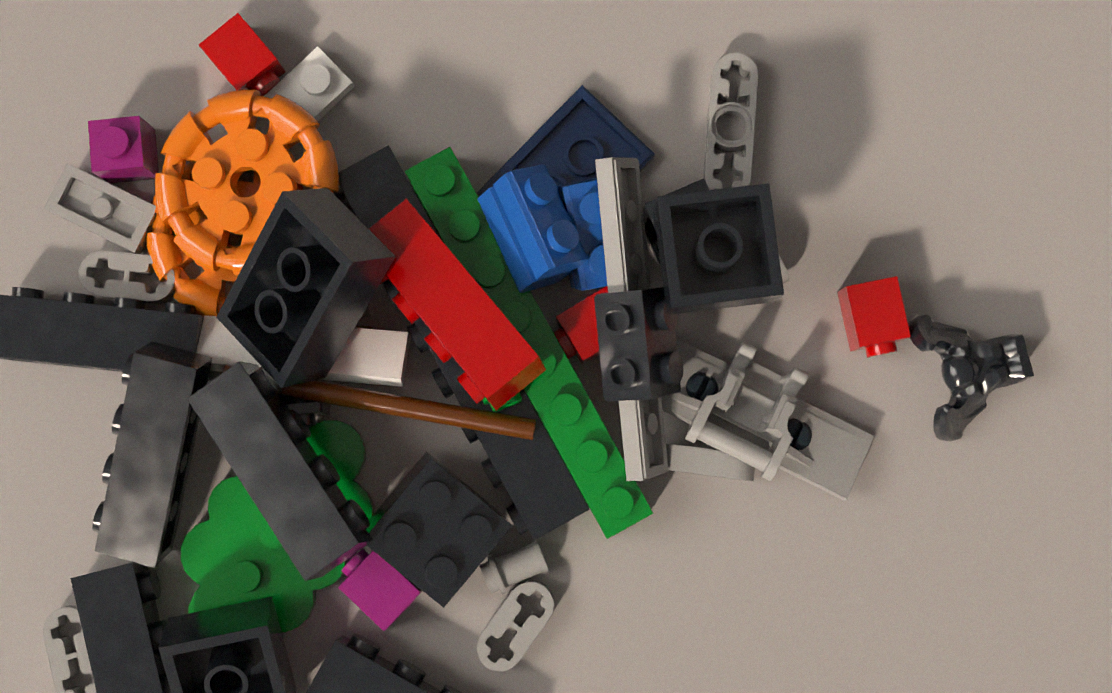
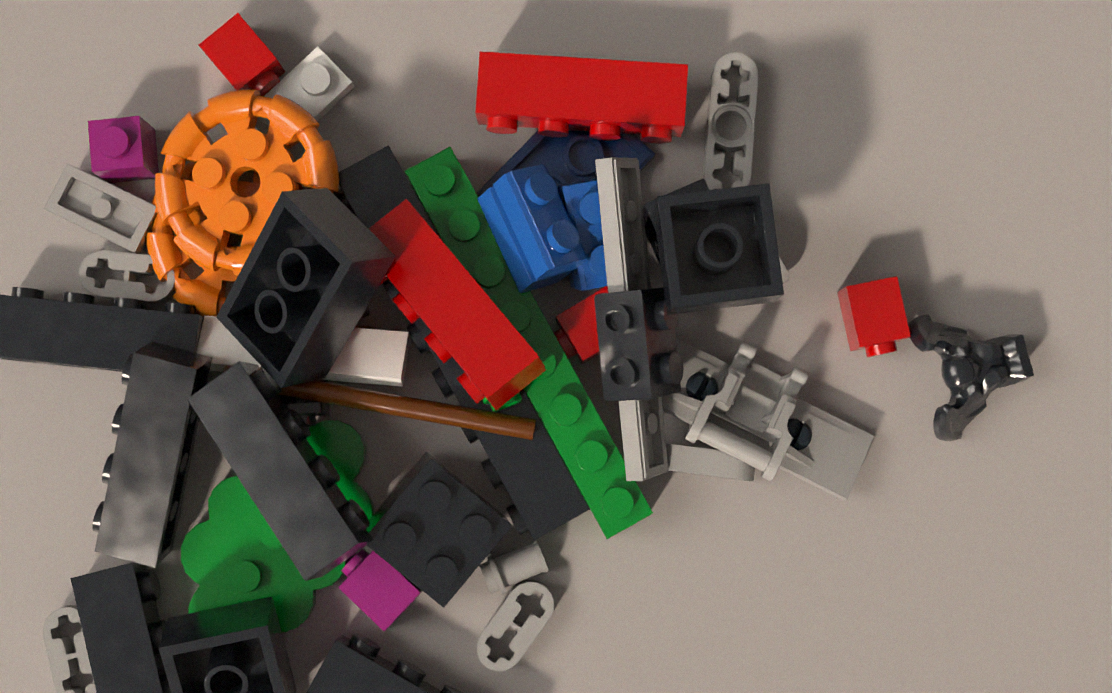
none -> red brick [475,51,688,144]

